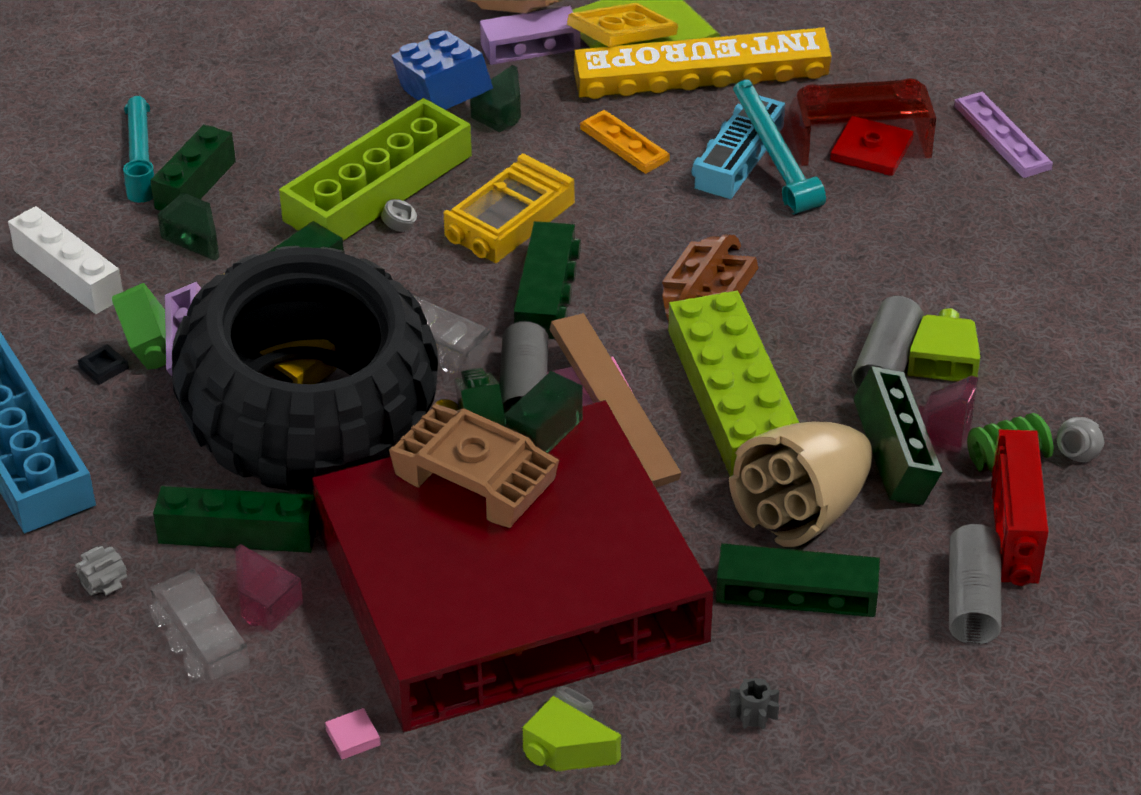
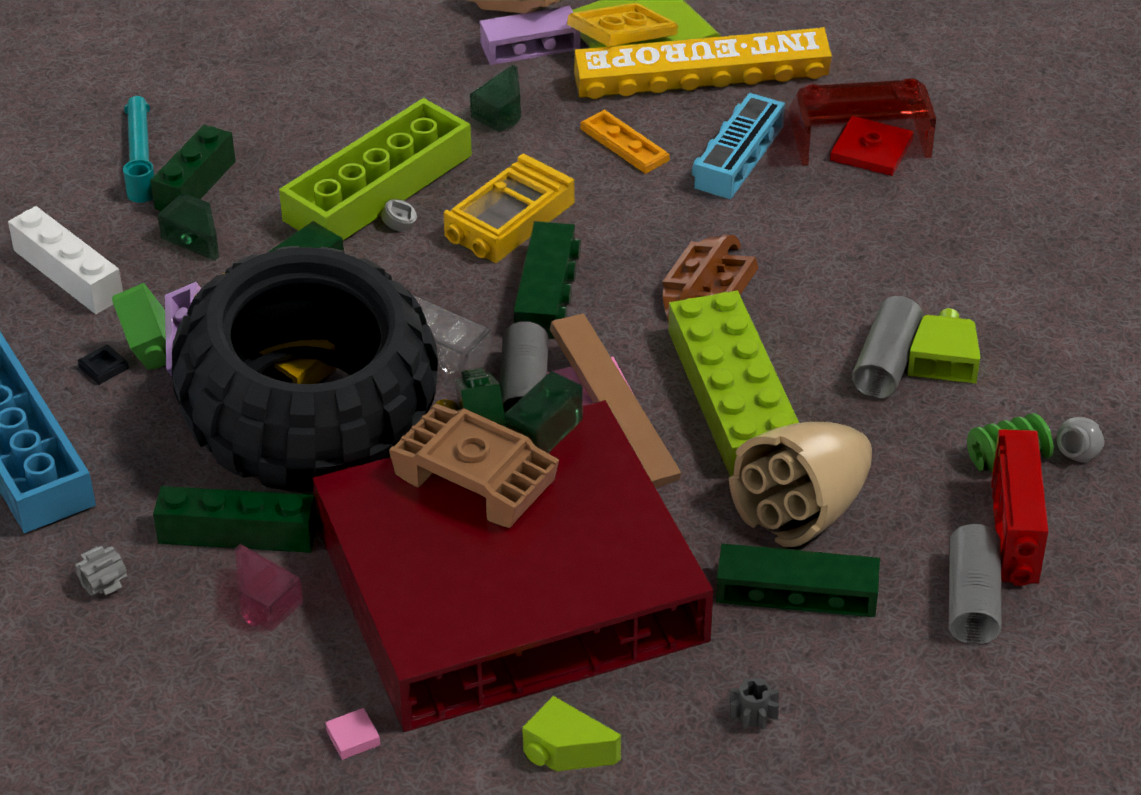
clear brick [149,568,251,689] -> none
blue brick [391,30,493,110] -> none
light grey tile [553,686,594,716] -> none
teal piece [733,79,826,215] -> none
dark green brick [853,366,943,505] -> none
clear pink slope [918,376,978,453] -> none
lavender tile [954,92,1053,178] -> none

